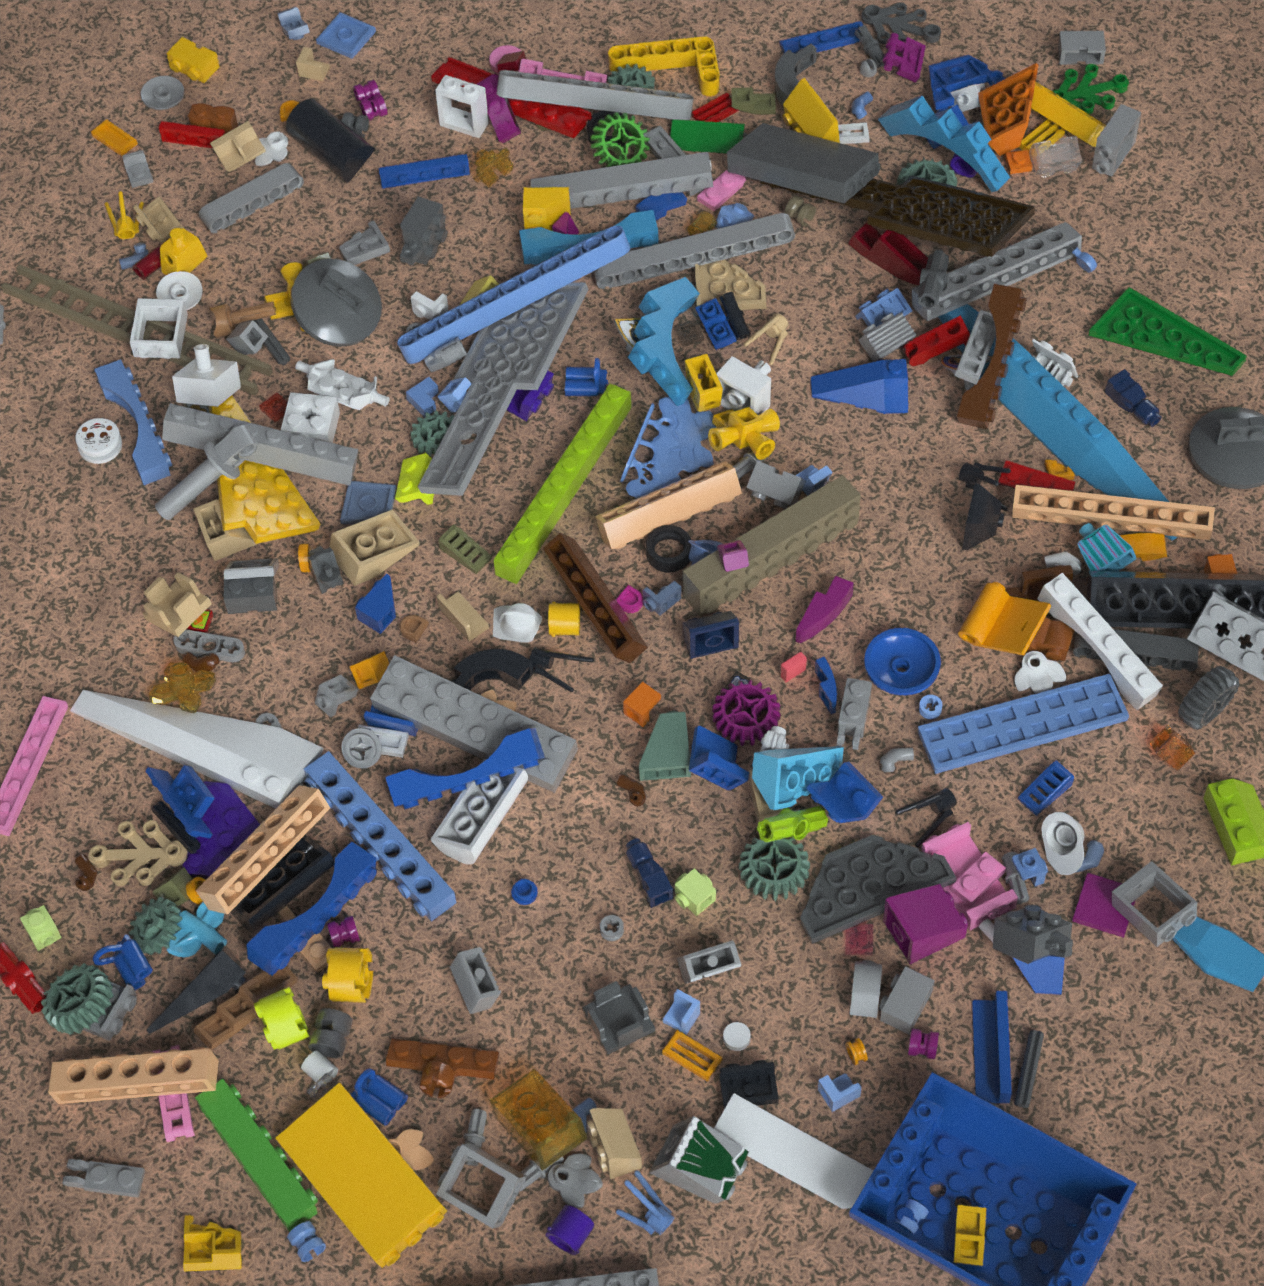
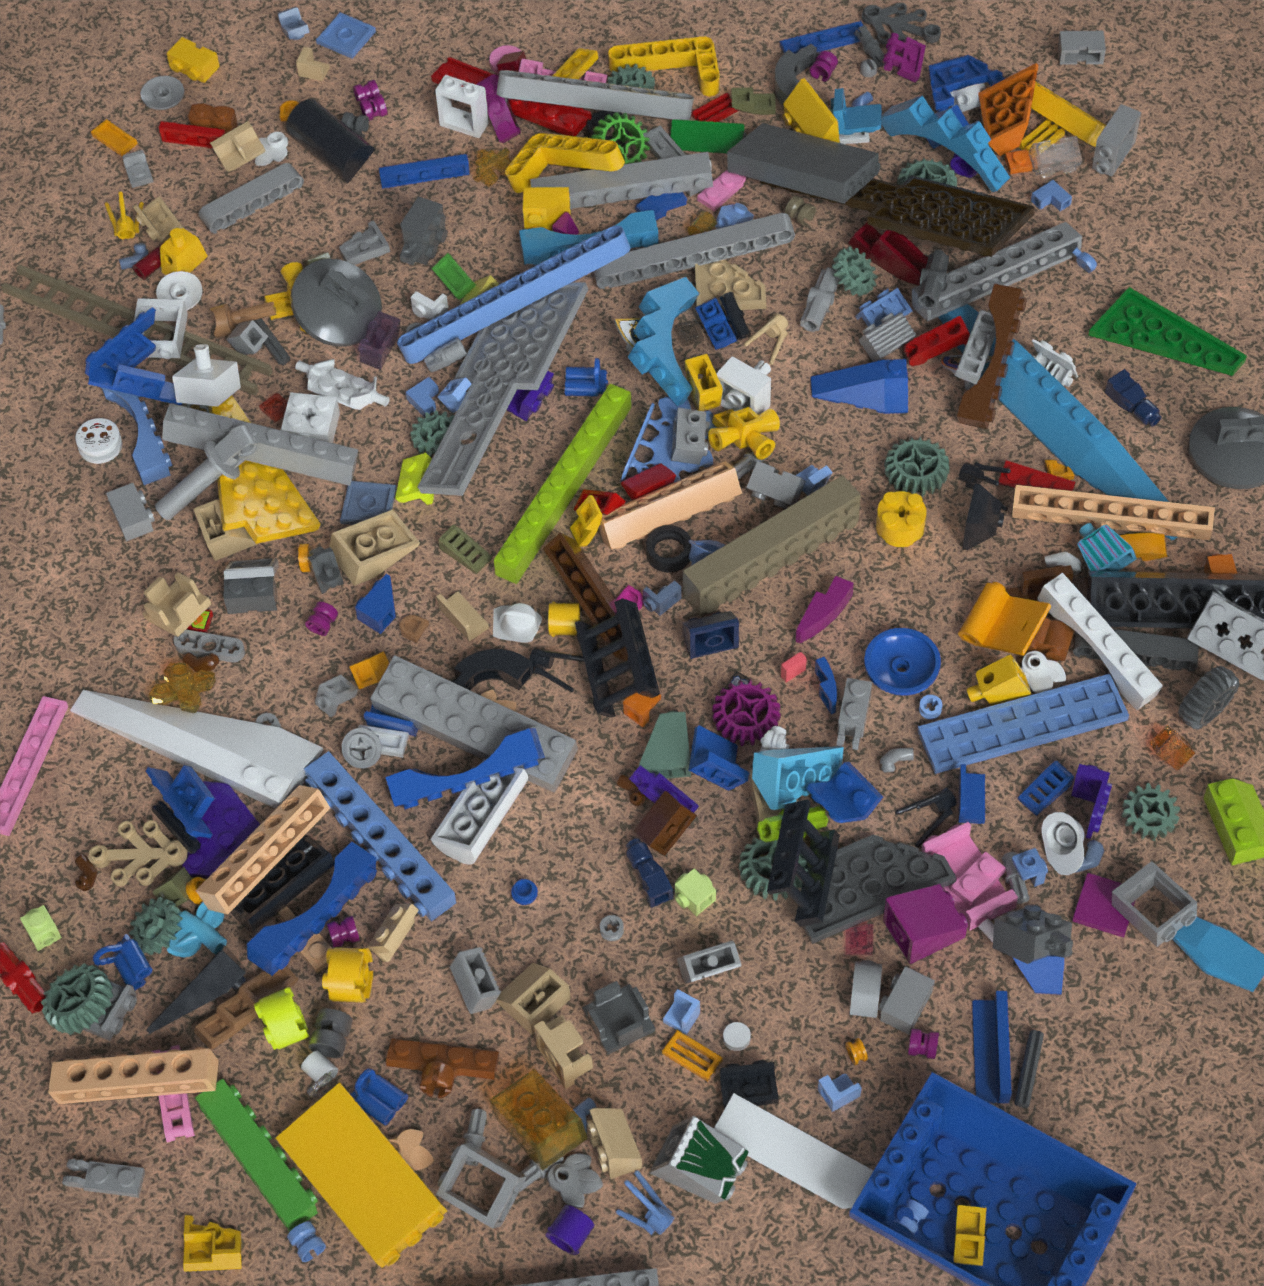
magenta slope [717,540,749,572] -> none
green plant [1052,64,1129,115] -> none
none -> blue bracket [85,307,156,376]
none -> blue bracket [88,364,182,406]
none -> light grey brick [106,483,155,541]
none -> magenta wheel [305,602,338,636]
none -> clear purple brick [357,311,400,370]
none -> tan bracket [367,903,419,962]
none -> bright green tile [432,253,476,300]
none -> tan slope [496,963,571,1035]
none -> yellow beam [505,133,625,193]
none -> tan panel [534,1015,593,1090]
none -> yellow plate [553,48,599,80]
none -> yellow slope [570,495,602,547]
none -> red slope [573,489,626,515]
none -> black fence [575,598,660,718]
none -> red slope [621,463,676,501]
none -> dark purple hinge [630,765,699,812]
none -> reddish brown panel [634,791,697,856]
none -> light grey brick [671,408,709,465]
none -> black fence [767,799,840,927]
none -> light grey piece [800,267,840,332]
none -> magenta wheel [810,51,838,82]
none -> dark azure bracket [830,88,882,135]
none -> sand green gear [832,247,878,297]
none -> yellow brick [876,491,927,547]
none -> sand green gear [884,436,950,497]
none -> blue panel [958,764,985,824]
none -> yellow torso [967,655,1032,706]
none -> medium blue piece [1031,180,1072,211]
none -> dark purple bracket [1071,764,1112,839]
none -> sand green gear [1121,783,1180,841]

